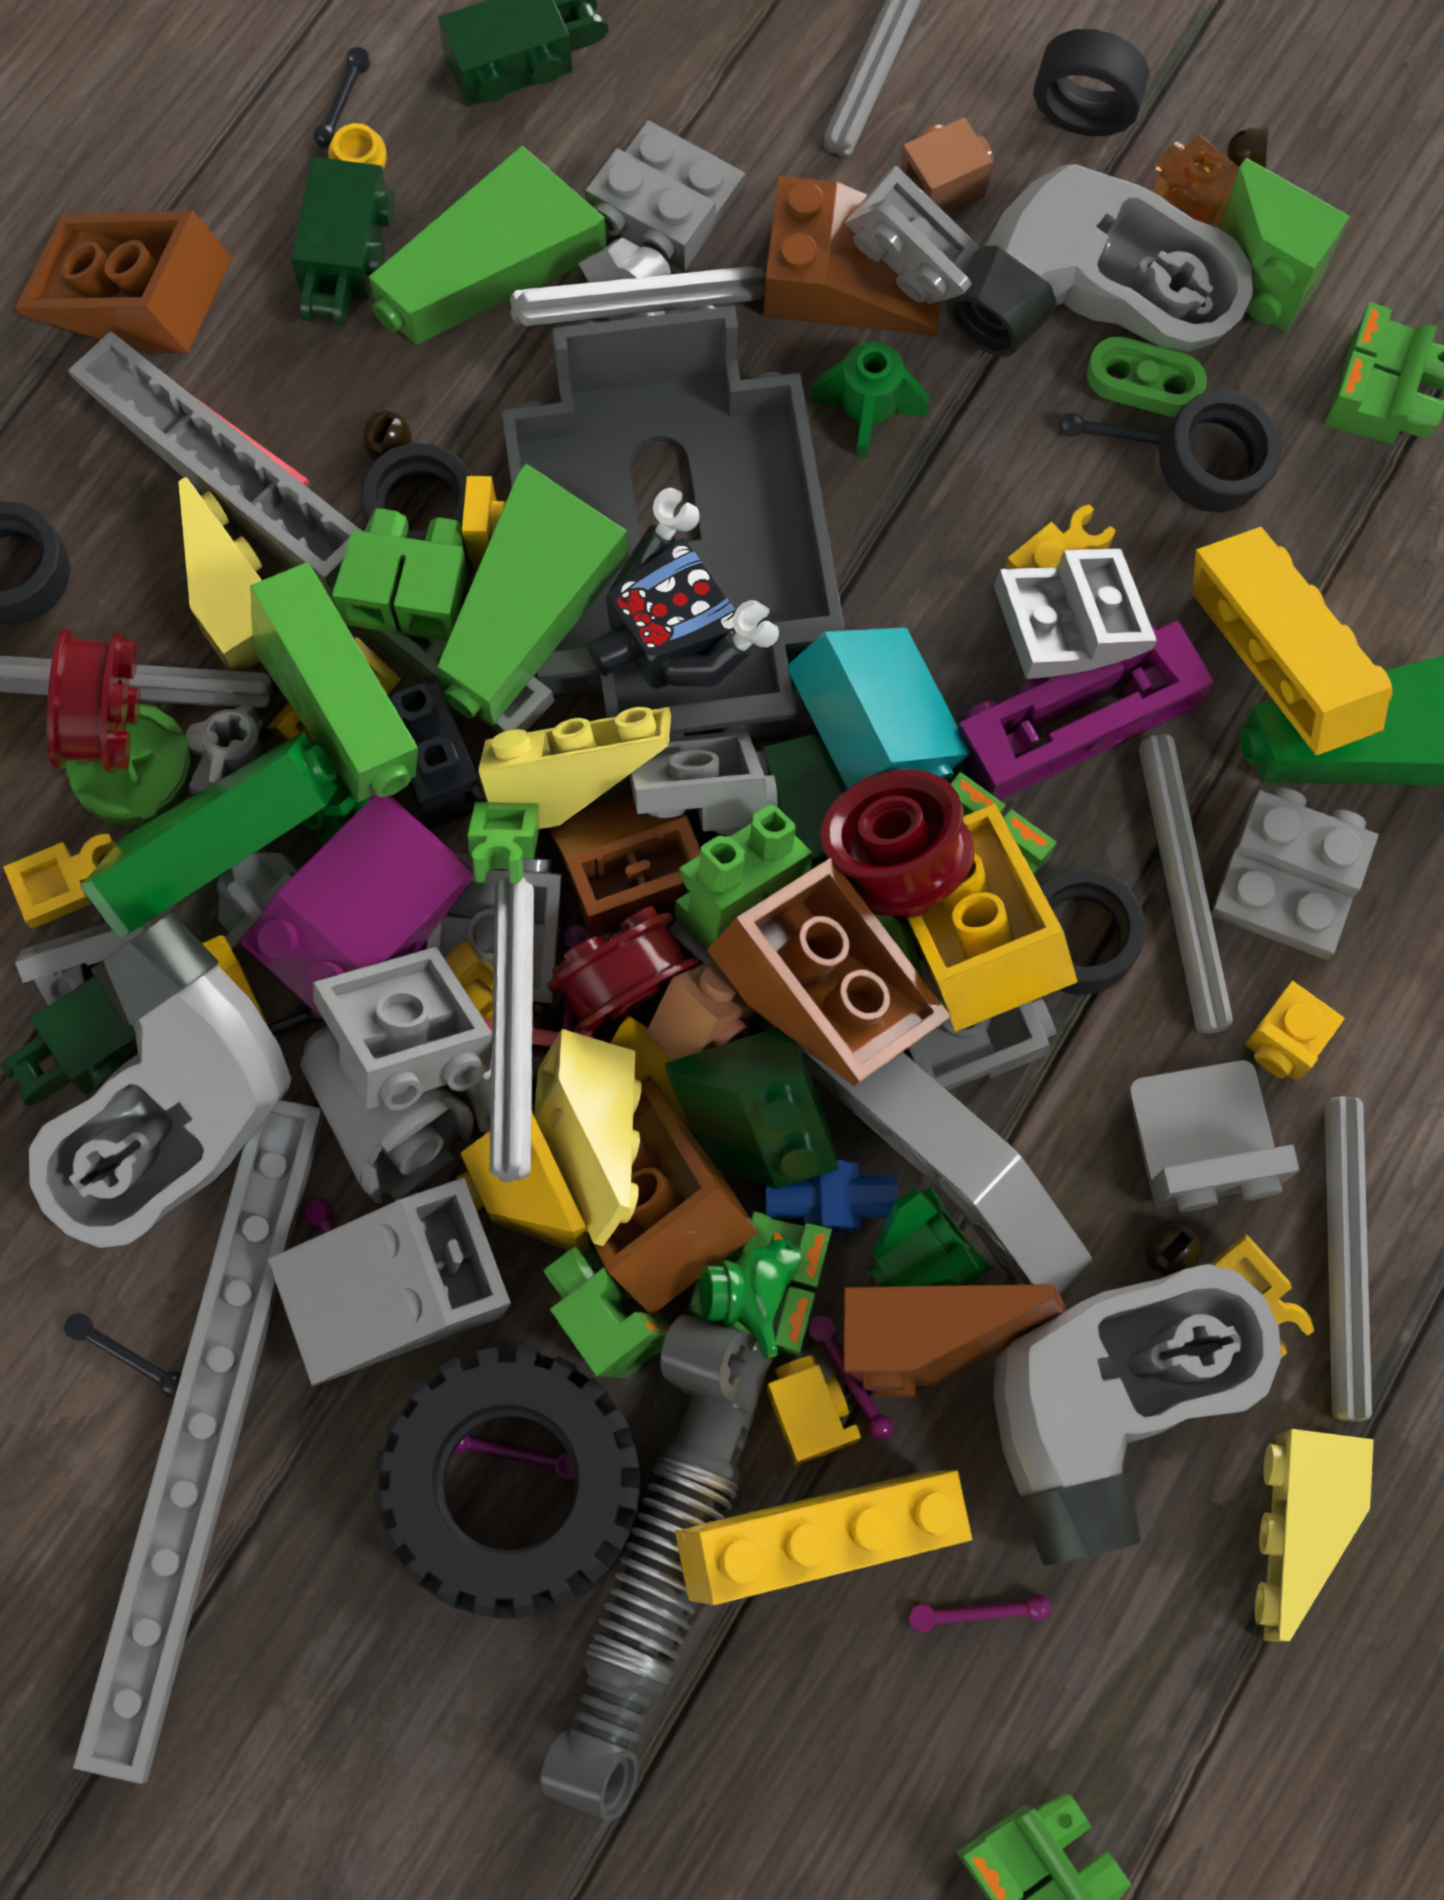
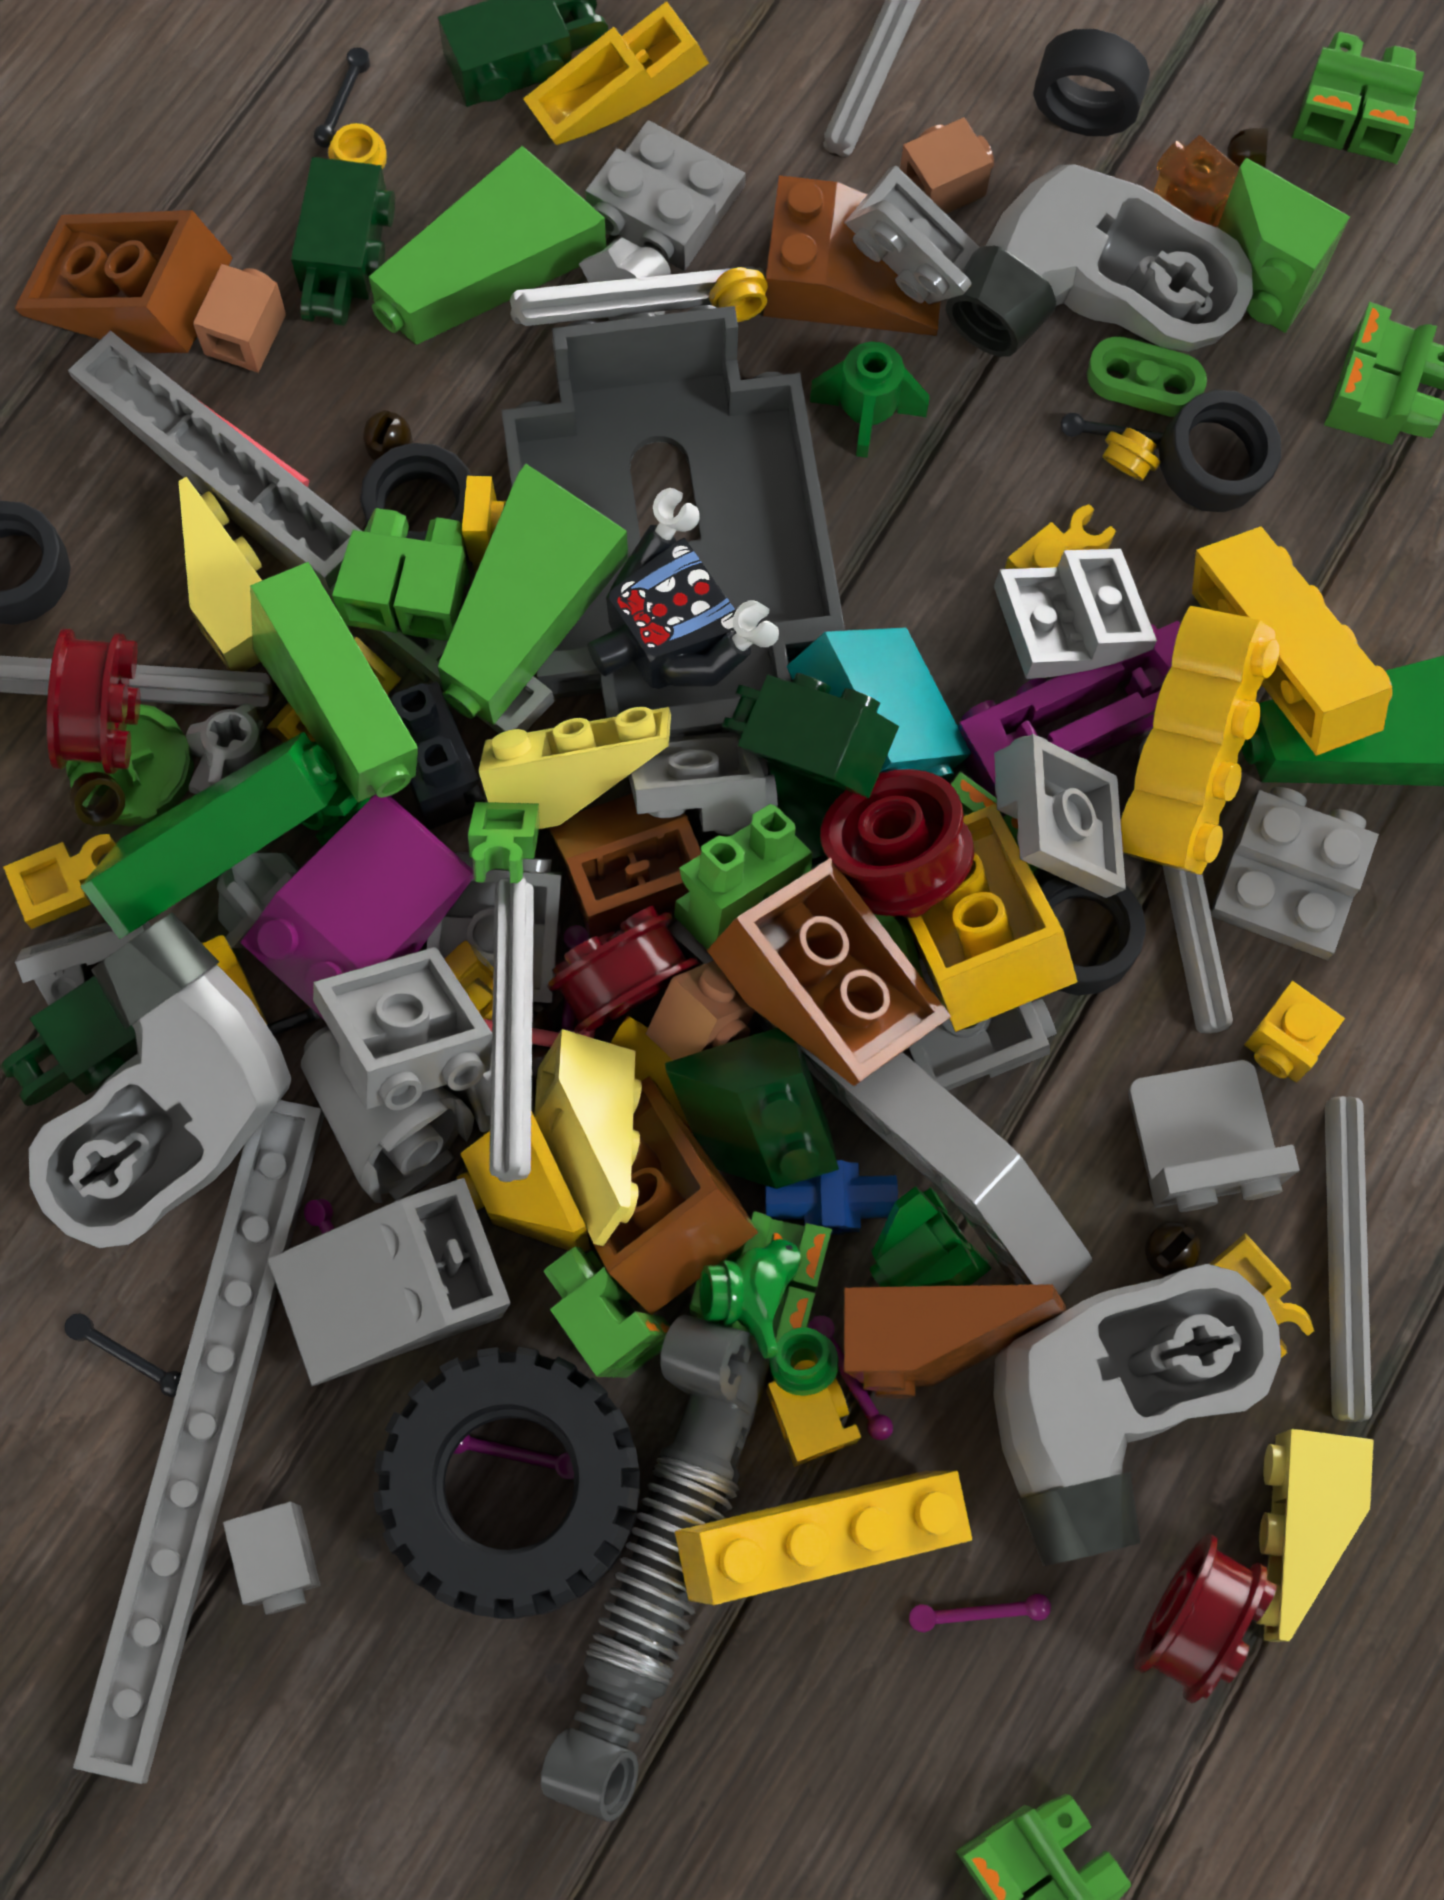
none -> dark brown hinge [70,771,125,827]
none -> nougat brick [193,264,286,373]
none -> light grey brick [223,1502,321,1615]
none -> yellow slope [523,1,709,145]
none -> yellow plate [709,267,768,322]
none -> dark green brick [721,673,899,798]
none -> green plate [770,1328,839,1396]
none -> light grey plate [994,734,1126,898]
none -> yellow plate [1102,427,1161,481]
none -> yellow brick [1121,606,1279,875]
none -> dark red wheel [1134,1533,1277,1703]
none -> bright green hips [1292,32,1424,164]

